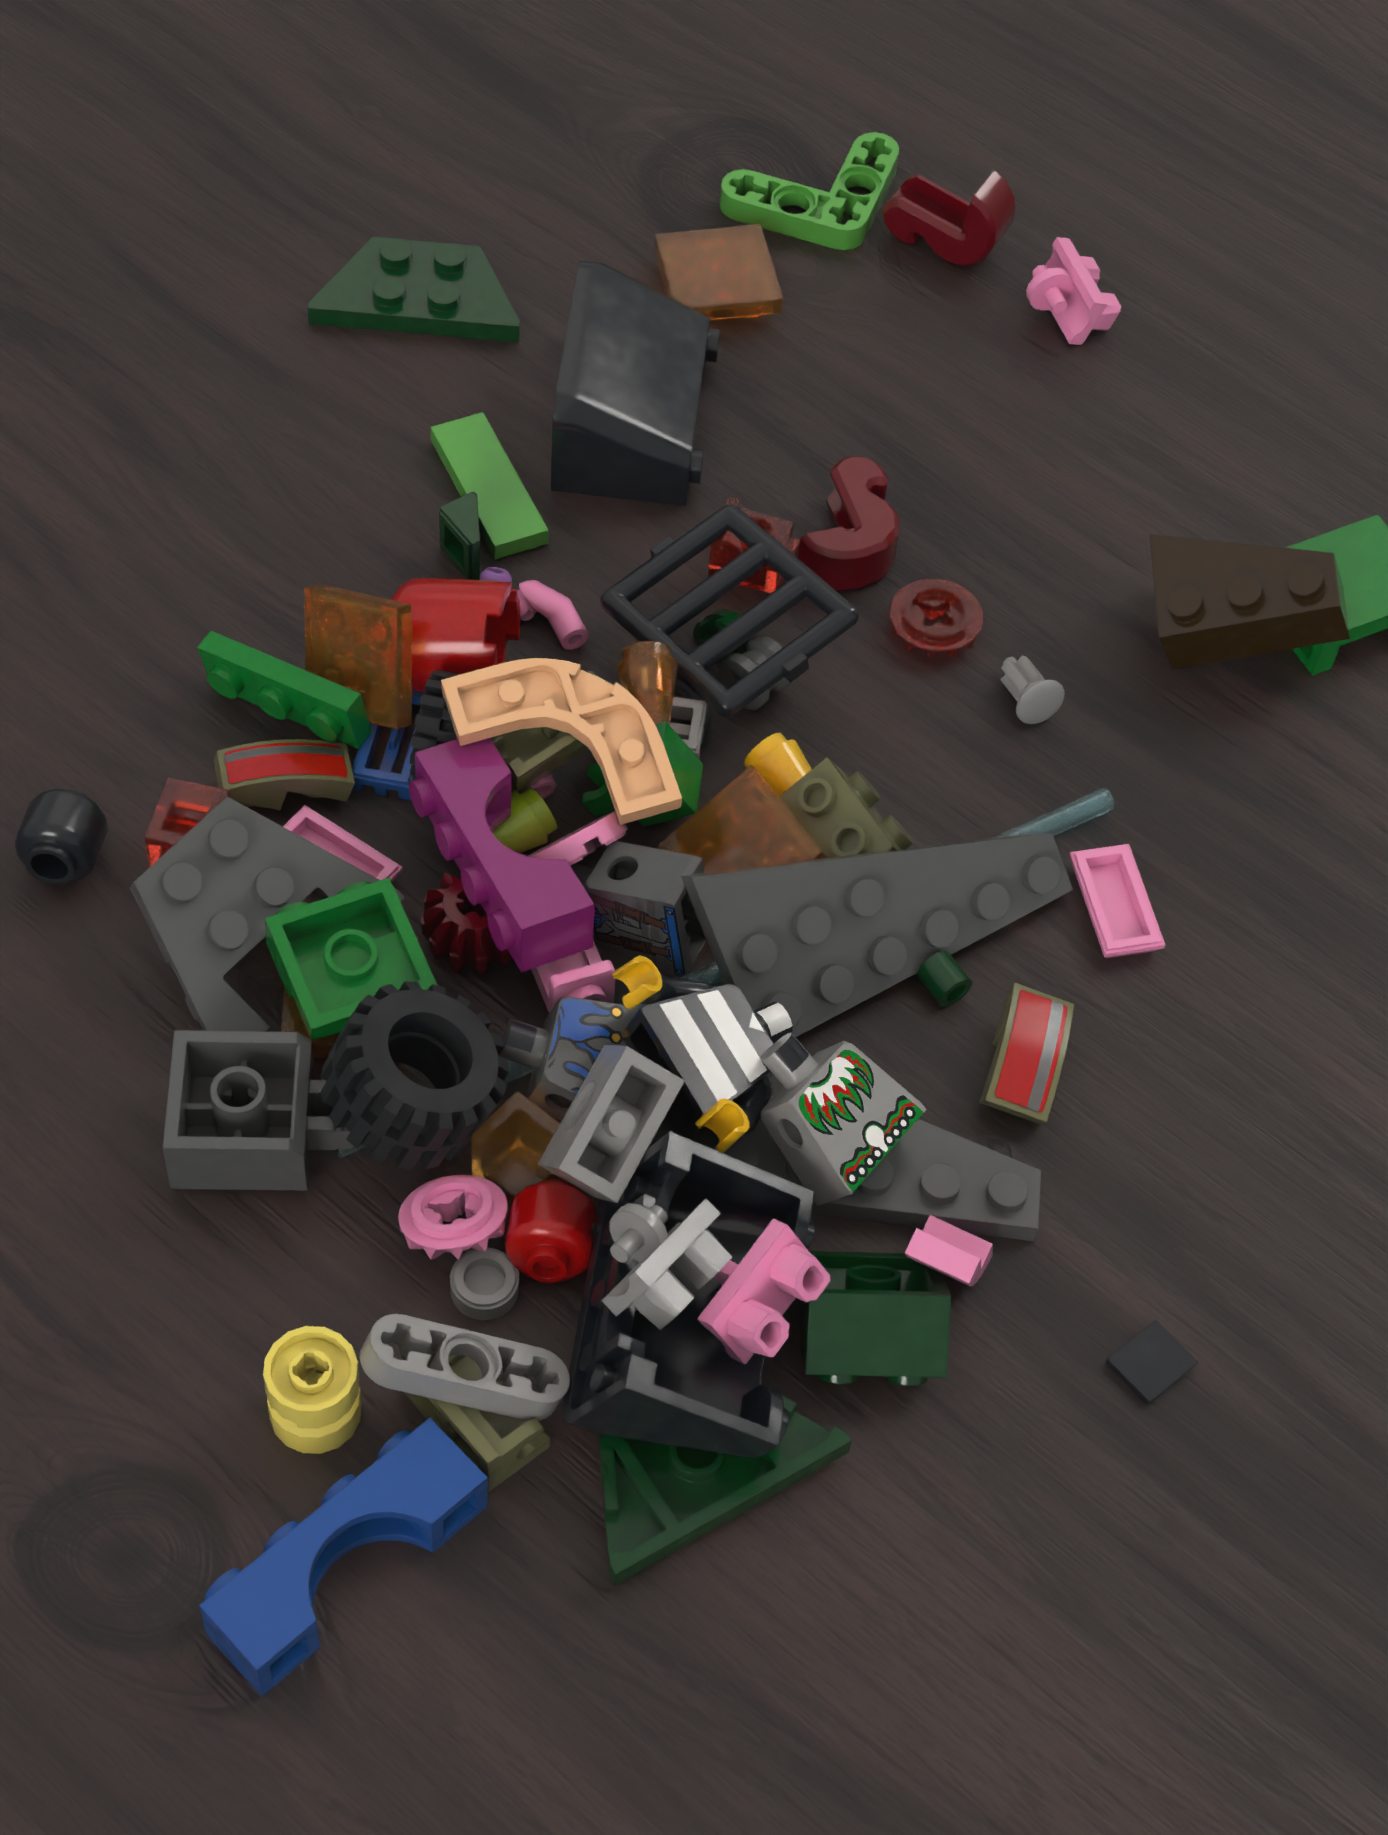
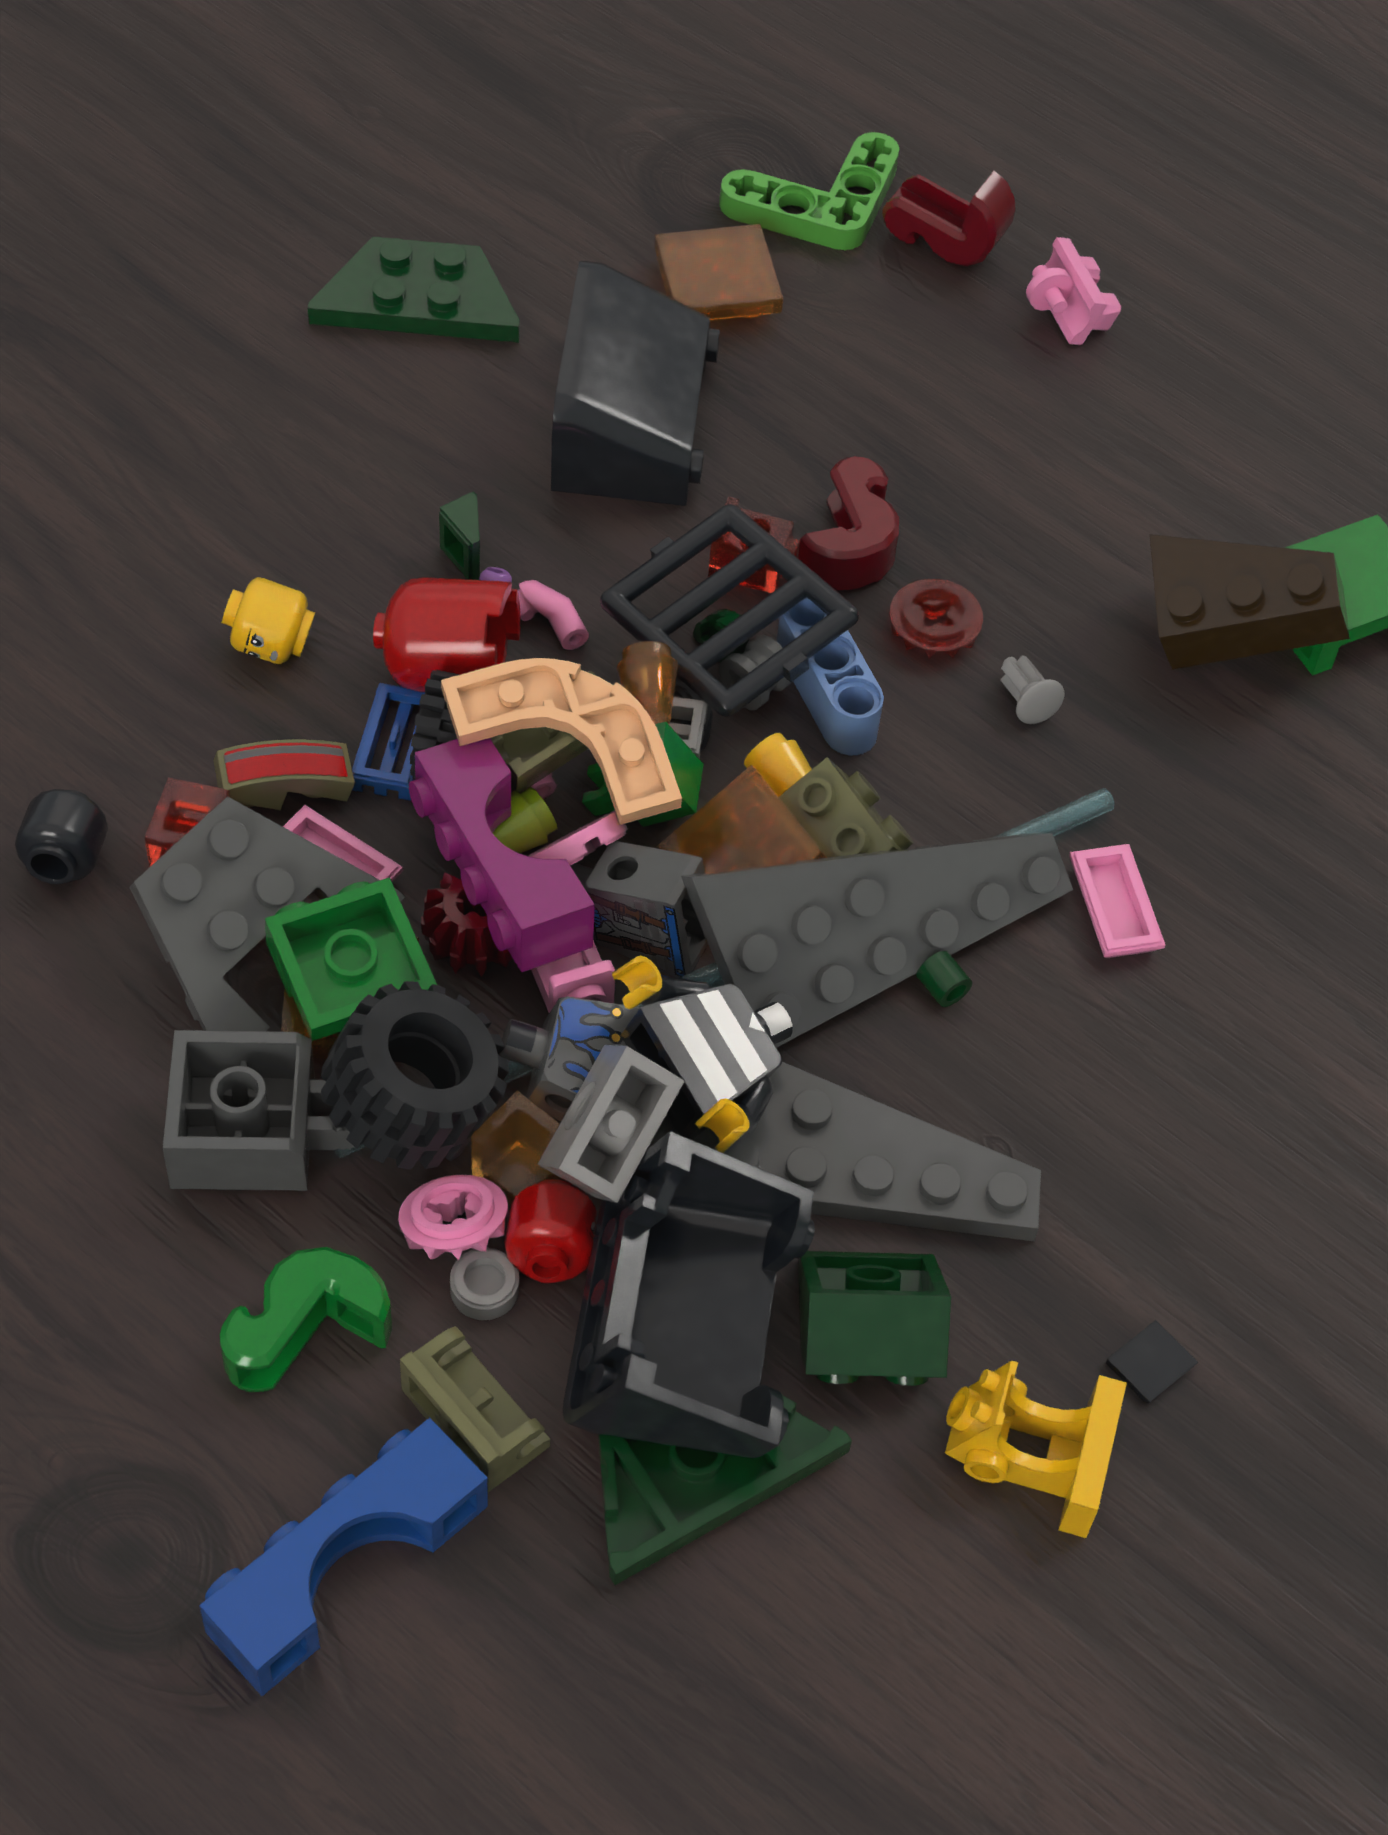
green plate [197,631,372,749] -> none
light yellow wheel [263,1326,362,1454] -> none
clear orange tile [304,584,412,729] -> none
light grey beam [360,1314,570,1421] -> none
bright green tile [430,412,549,560] -> none
light grey hips [602,1198,732,1330] -> none
bright pink hips [697,1219,830,1365] -> none
torso [760,1033,927,1206] -> none
bright pink slope [905,1215,993,1287] -> none
slope [979,982,1074,1124] -> none
none -> green animal [220,1247,392,1392]
none -> yellow head [221,577,315,664]
none -> medium blue beam [776,597,884,756]
none -> yellow tile [945,1360,1127,1538]

